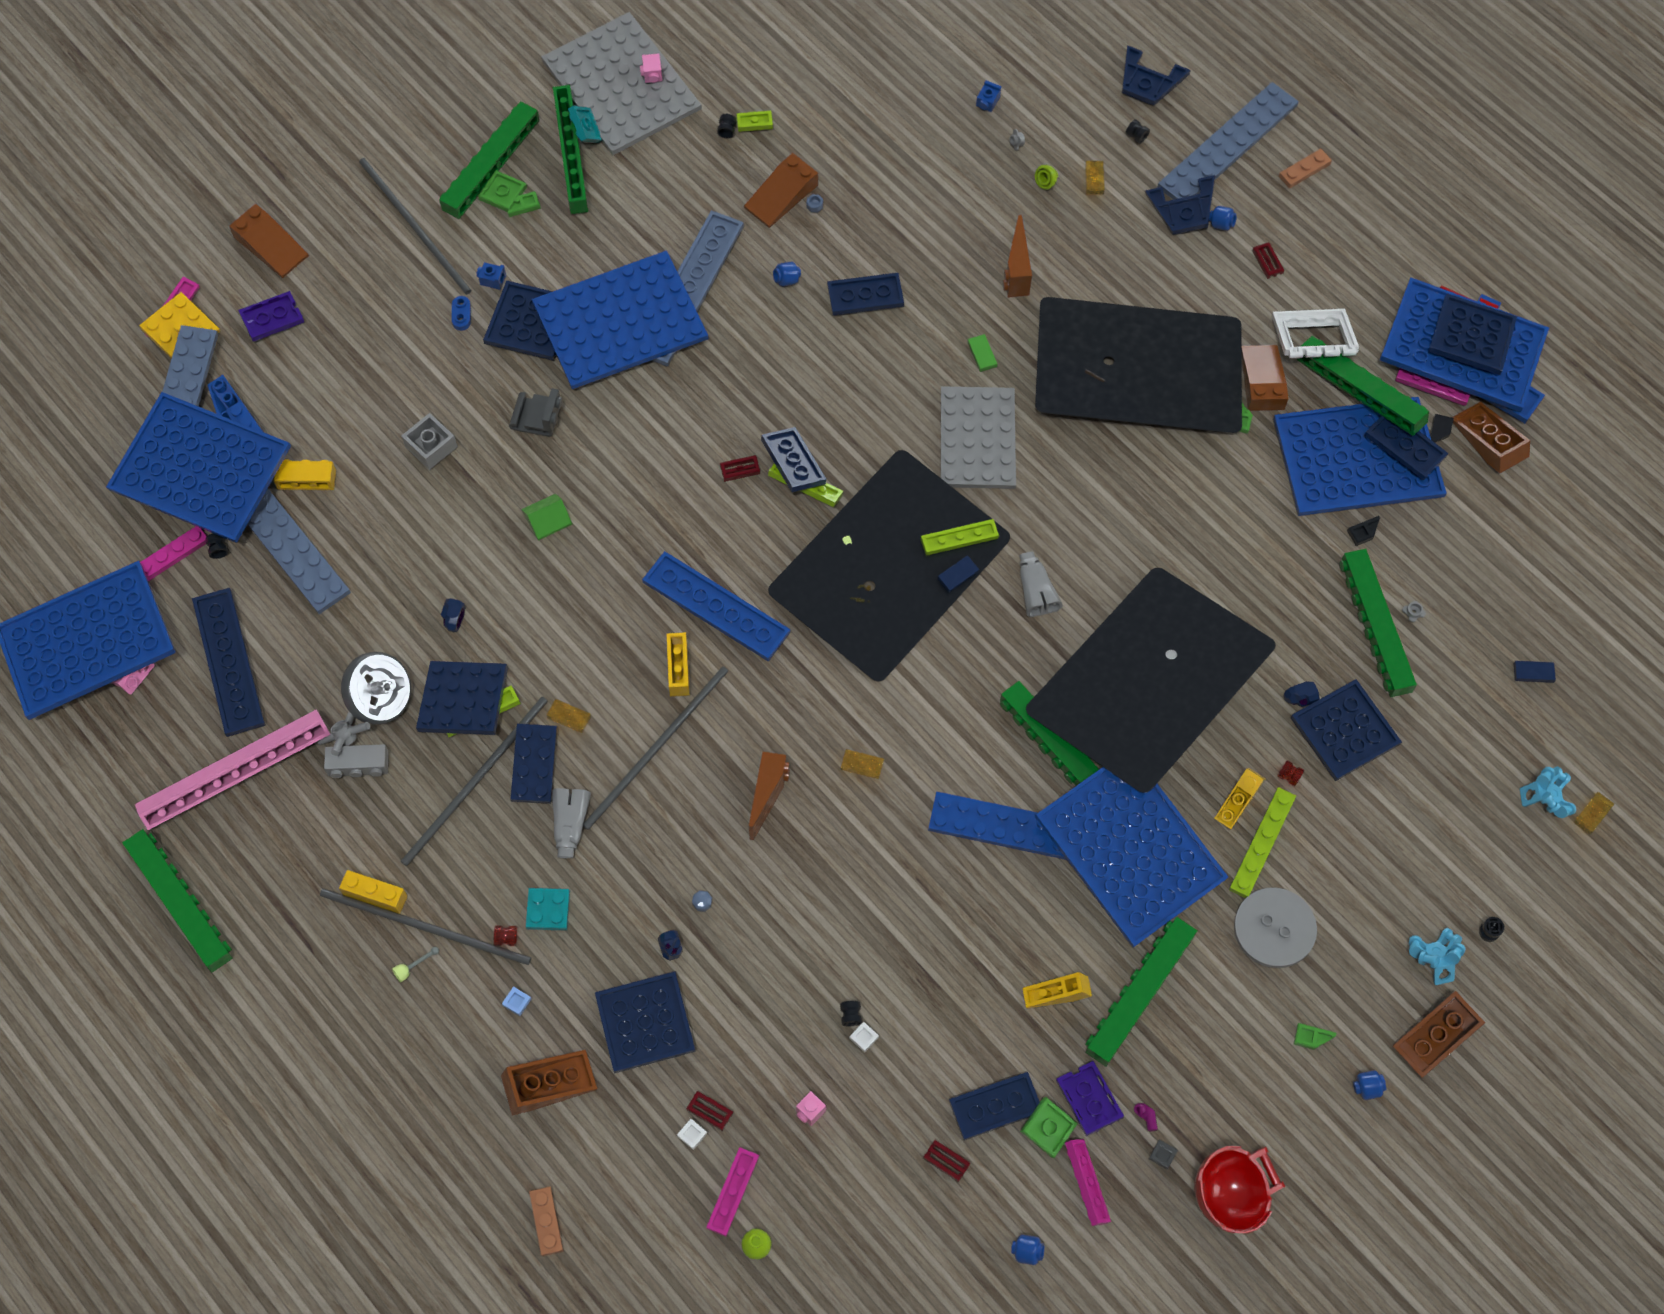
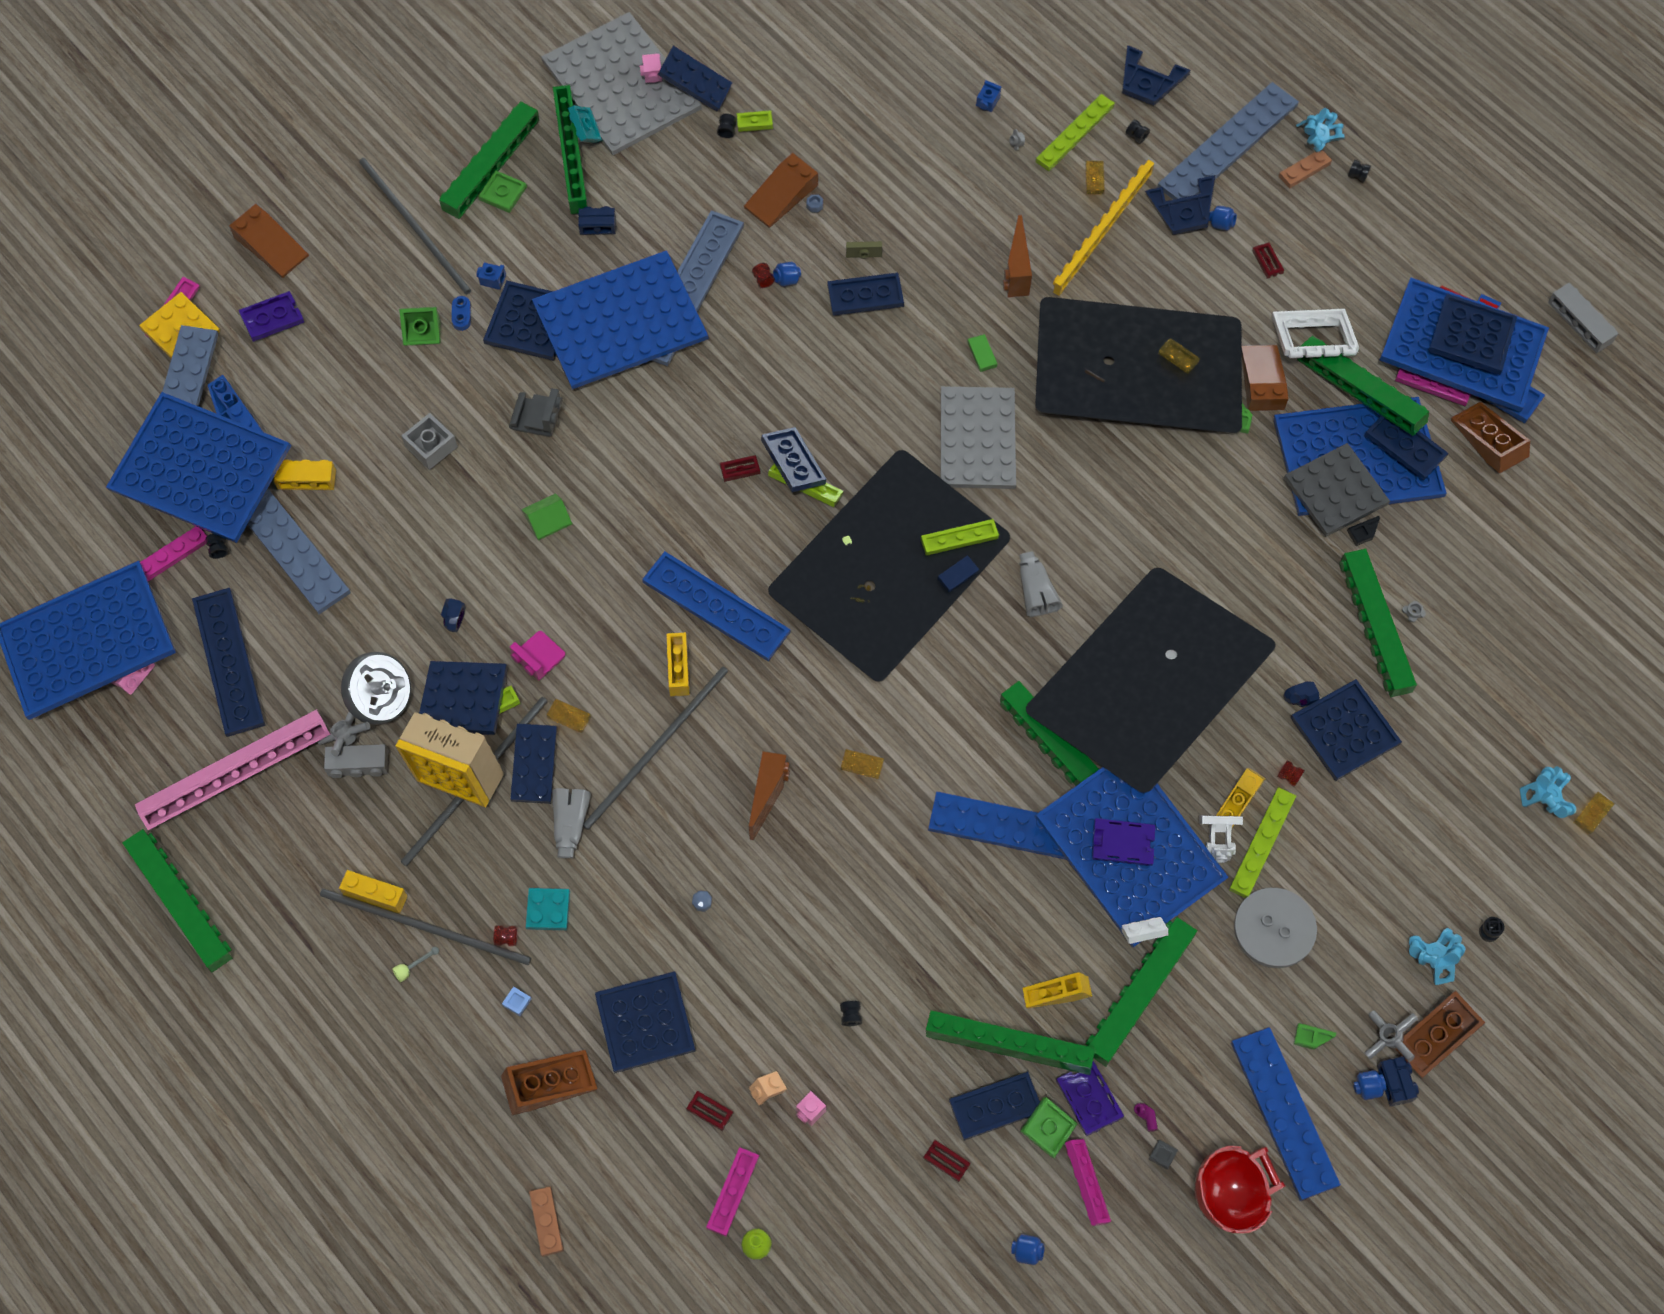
bright green tile [508,191,541,217] -> none
dark blue rock [657,930,683,961] -> none
white plate [677,1119,707,1150] -> none
white plate [849,1022,879,1052] -> none
lime brick [1035,165,1058,190] -> none
black tile [1430,414,1454,443] -> none
dark blue tile [1513,661,1556,683] -> none
none -> piece [395,712,504,808]
none -> bright green slope [399,307,440,345]
none -> dark pink bracket [510,631,566,681]
none -> dark blue brick [578,206,616,235]
none -> dark blue plate [657,46,732,112]
none -> light nougat bracket [749,1071,787,1105]
none -> clear red wheel [752,263,775,288]
none -> olive plate [846,241,882,258]
none -> green brick [926,1010,1095,1075]
none -> lime plate [1036,94,1115,171]
none -> yellow plate [1053,160,1154,296]
none -> dark purple piece [1092,818,1155,866]
none -> white plate [1122,917,1168,944]
none -> clear yellow plate [1159,338,1200,373]
none -> white tile [1199,816,1243,863]
none -> blue plate [1231,1027,1341,1201]
none -> dark grey plate [1284,443,1390,537]
none -> medium azure piece [1296,108,1345,152]
none -> black wheel [1348,159,1371,182]
none -> light grey bar [1365,1011,1418,1062]
none -> dark blue brick [1377,1056,1419,1107]
none -> light grey brick [1548,282,1619,354]

